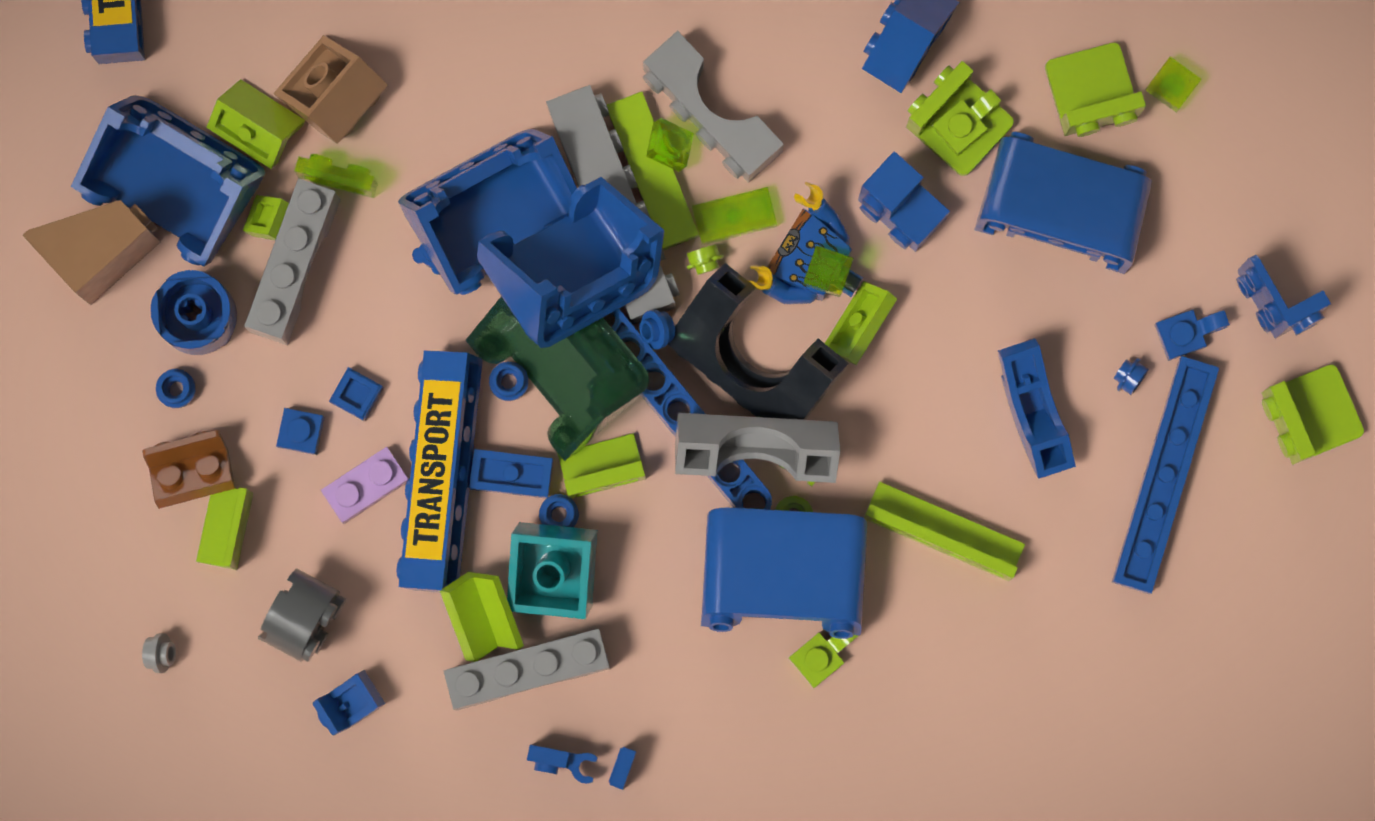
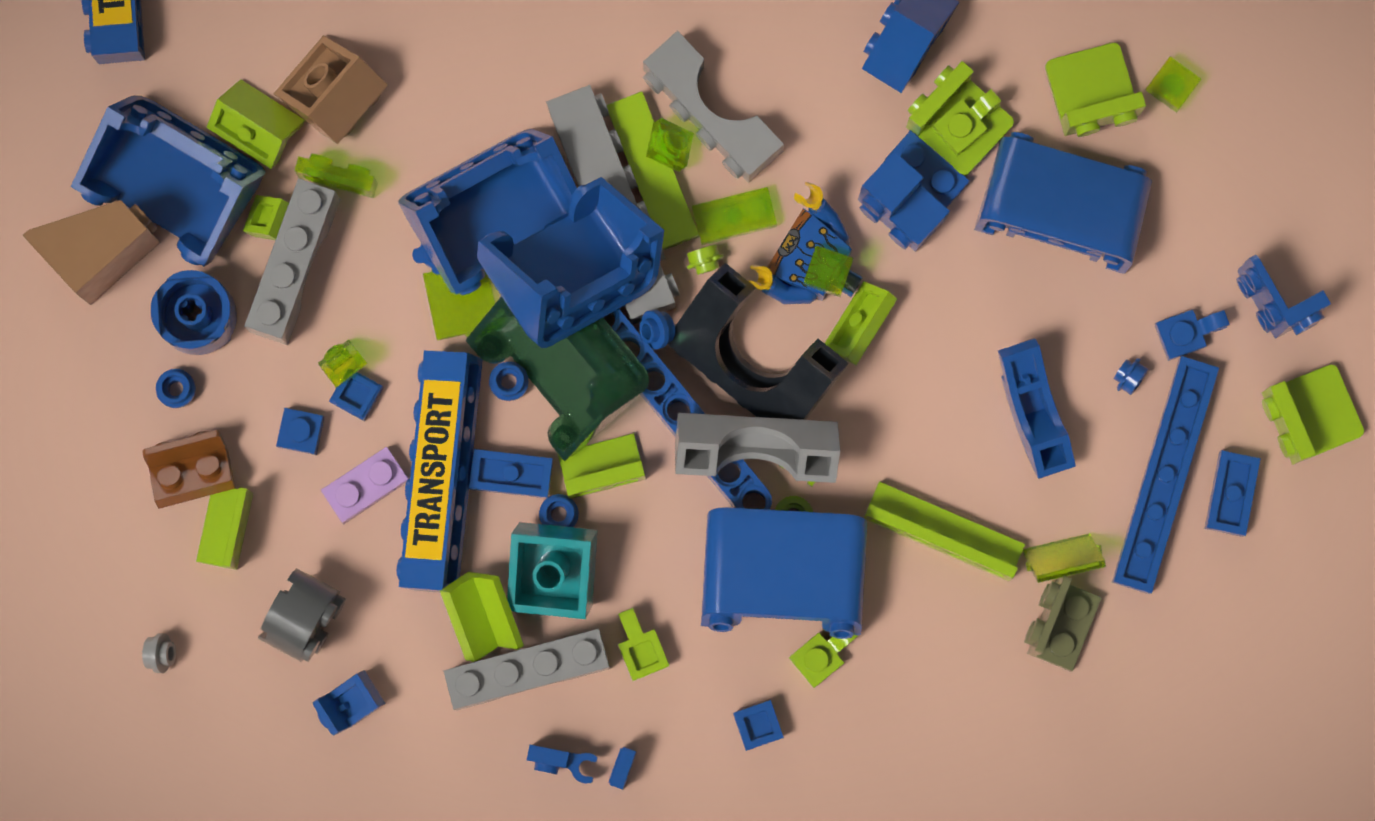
none -> clear neon green plate [318,339,368,387]
none -> clear neon green piece [423,269,500,341]
none -> lime plate [618,608,669,681]
none -> blue plate [733,700,784,751]
none -> blue plate [884,130,969,208]
none -> clear neon green piece [1023,533,1106,583]
none -> olive bracket [1024,576,1102,672]
none -> blue plate [1204,450,1261,537]

